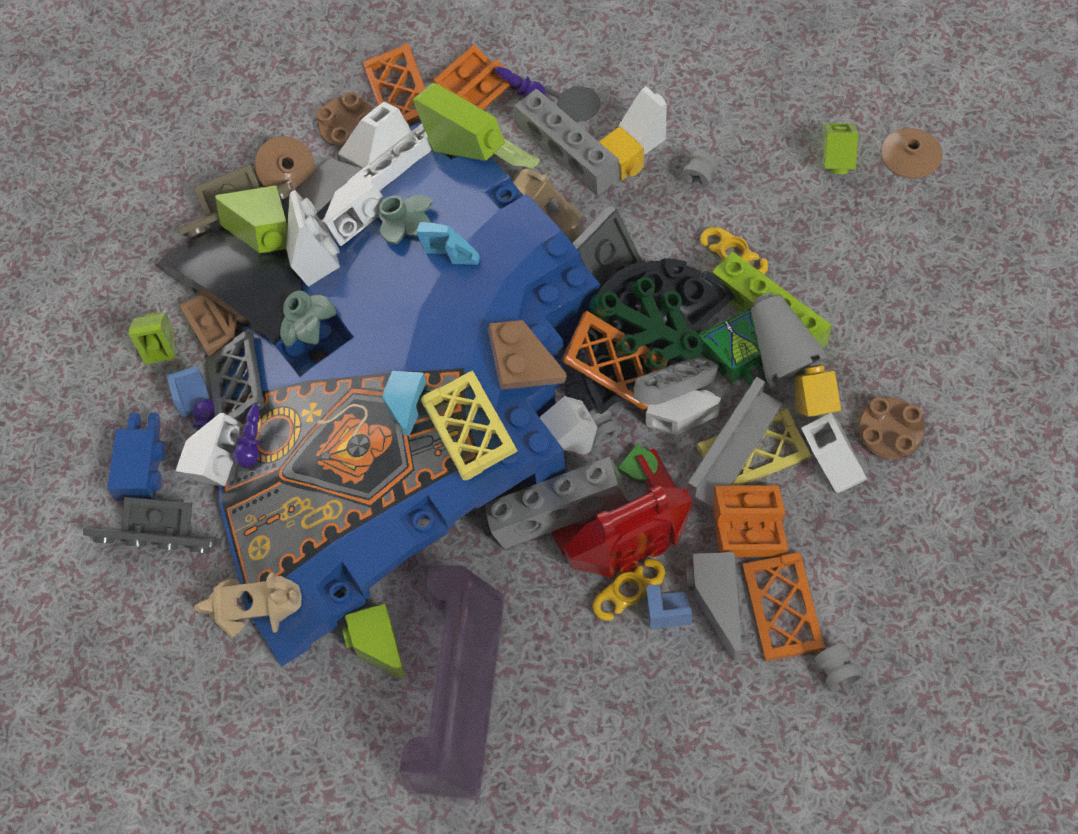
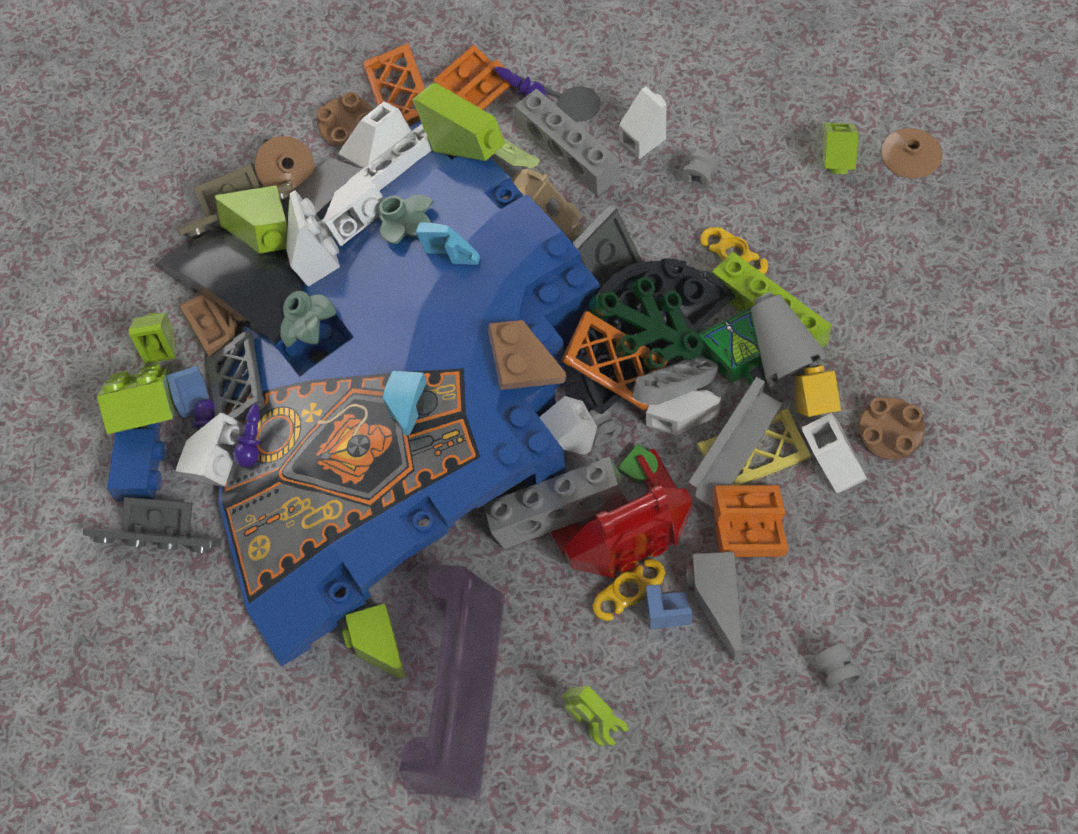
tan piece [194,572,302,638] -> none
light yellow window [421,370,518,480] -> none
yellow brick [599,126,644,181] -> none
orange window [742,552,826,661] -> none
none -> lime slope [97,363,174,434]
none -> lime plate [561,685,629,746]

